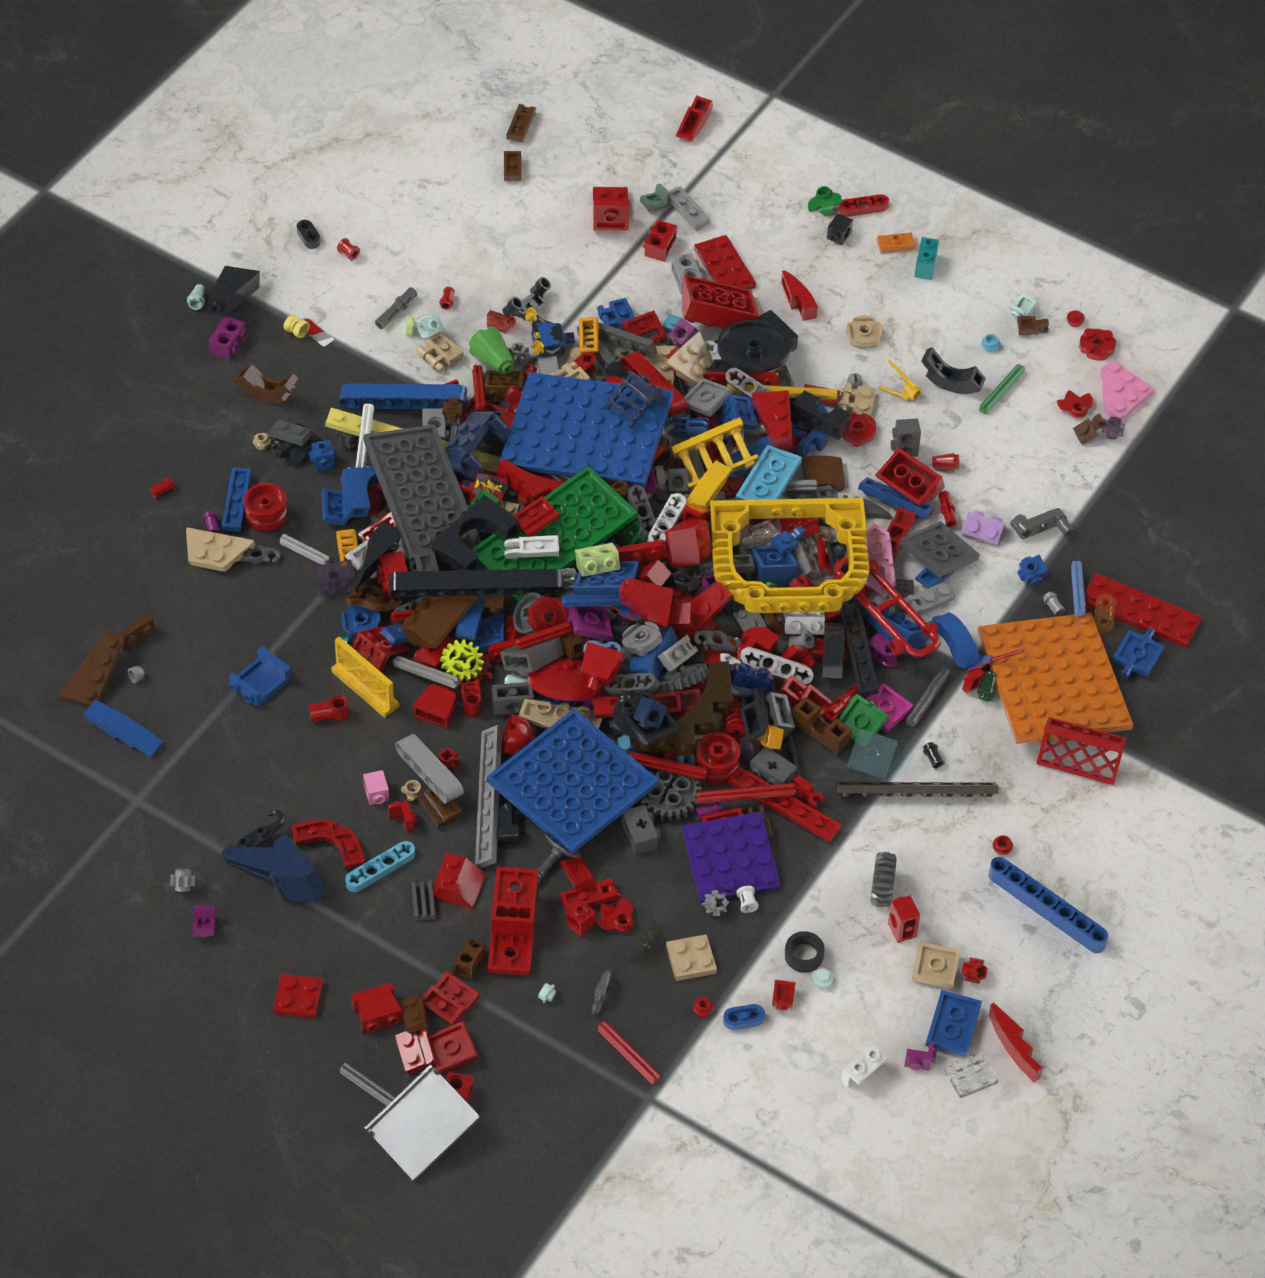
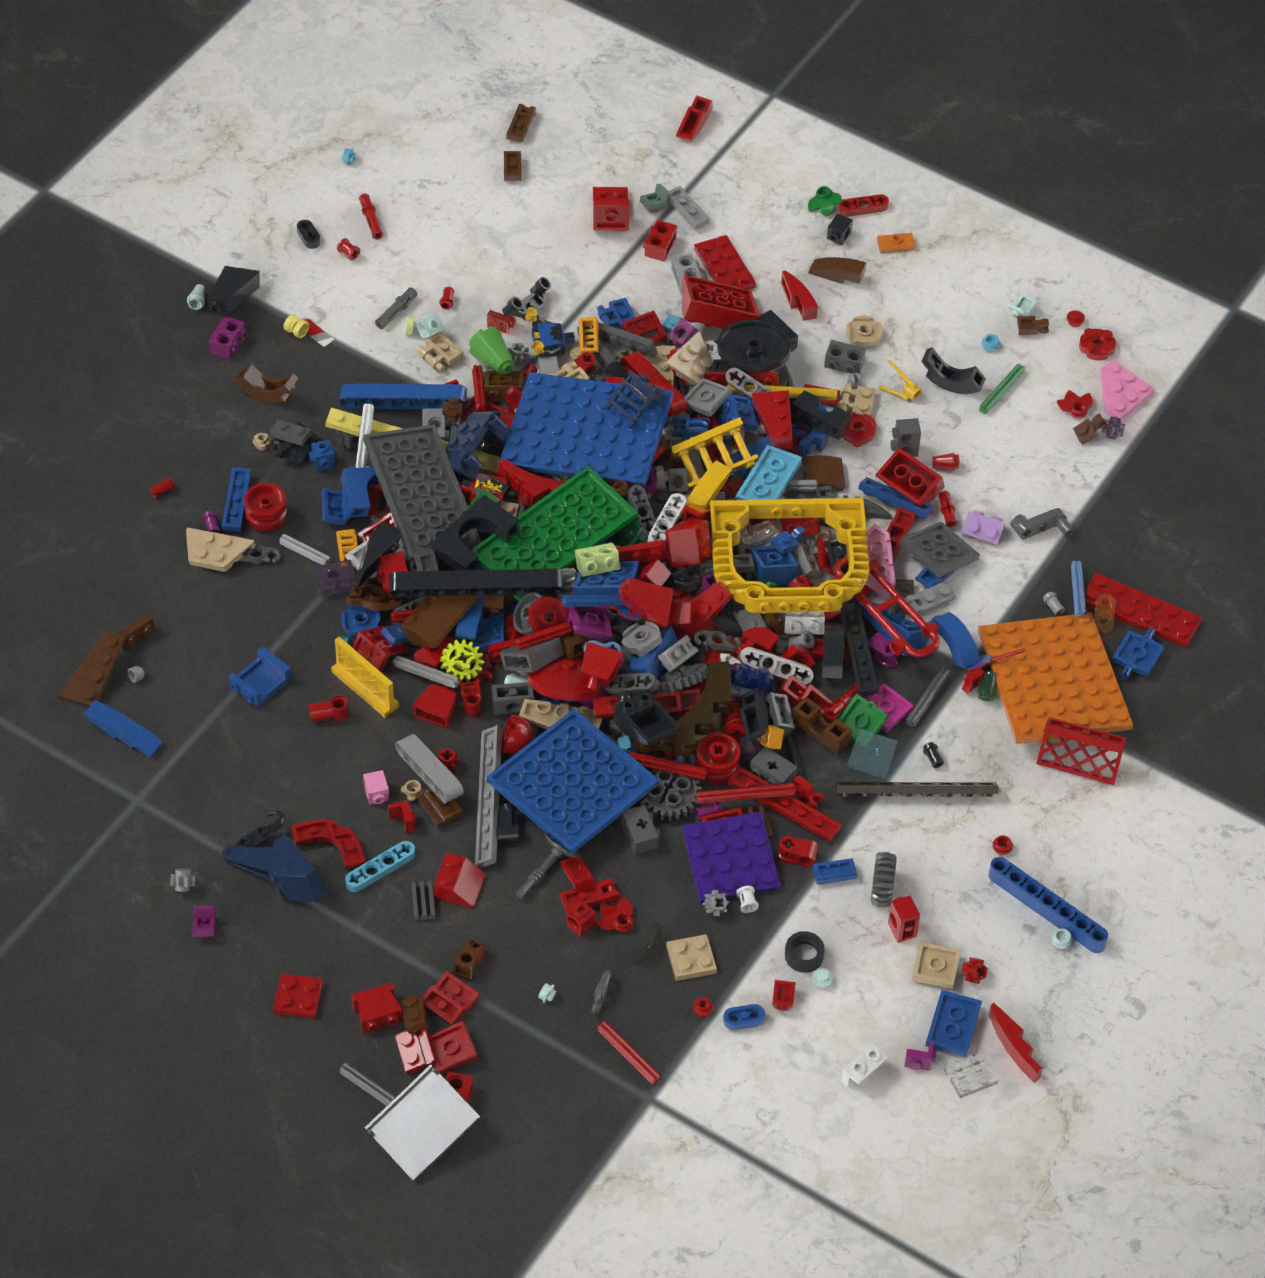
red bracket [488,867,538,976] -> none
white hinge [504,535,559,559] -> none
red plate [513,496,560,537] -> none
dark blue brick [633,696,668,730] -> none
teal brick [914,237,939,280] -> none
blue brick [1017,554,1048,586] -> none
none -> medium azure plate [342,148,356,165]
none -> red pin [359,193,383,240]
none -> red piece [777,836,818,867]
none -> reddish brown slope [808,257,866,284]
none -> blue plate [812,858,857,885]
none -> dark grey brick [824,340,866,374]
none -> light aqua plate [1051,929,1072,949]

